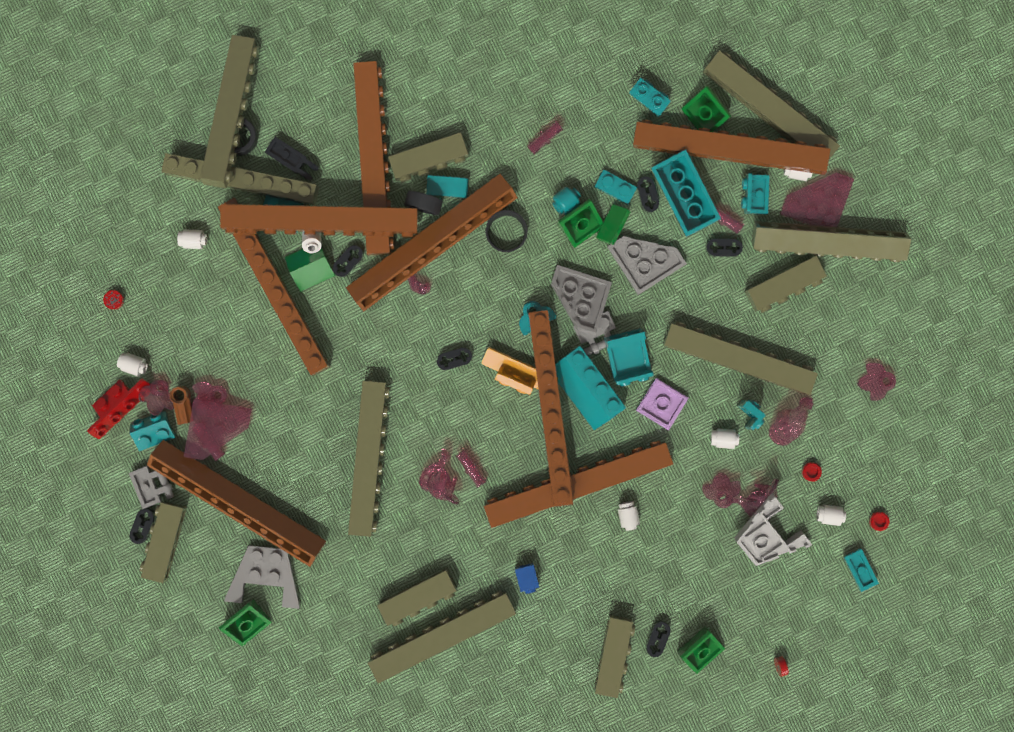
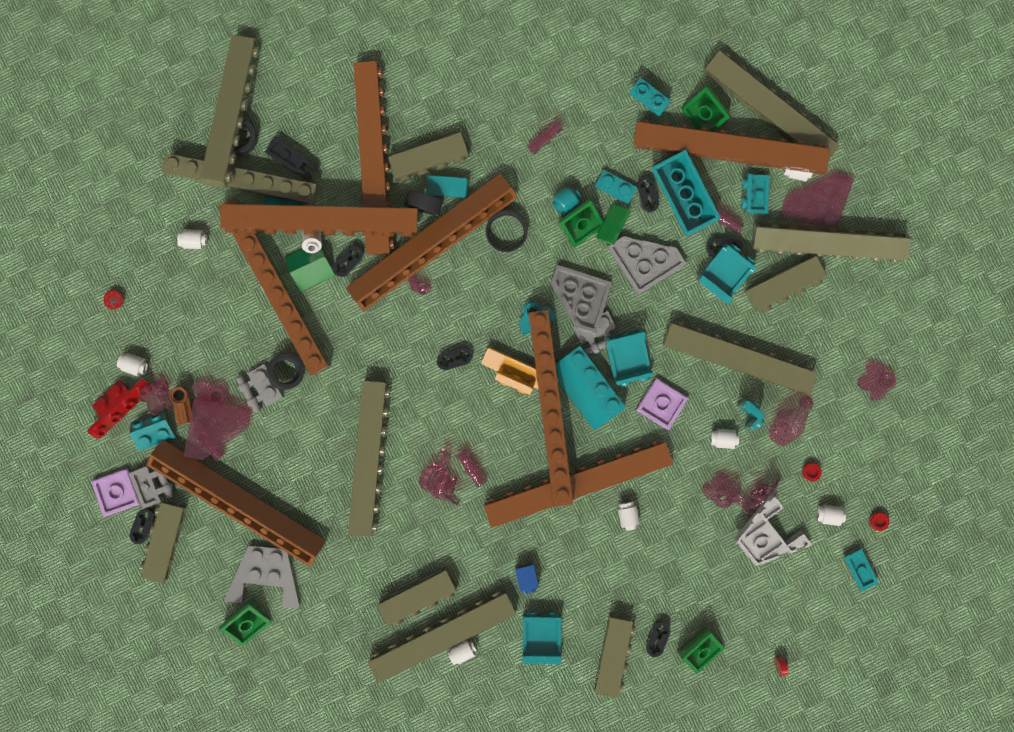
none -> lavender tile [91,468,140,517]
none -> light grey plate [236,364,283,413]
none -> black tyre [266,353,305,390]
none -> white brick [447,639,477,665]
none -> teal panel [522,611,562,664]
none -> teal panel [696,243,758,304]

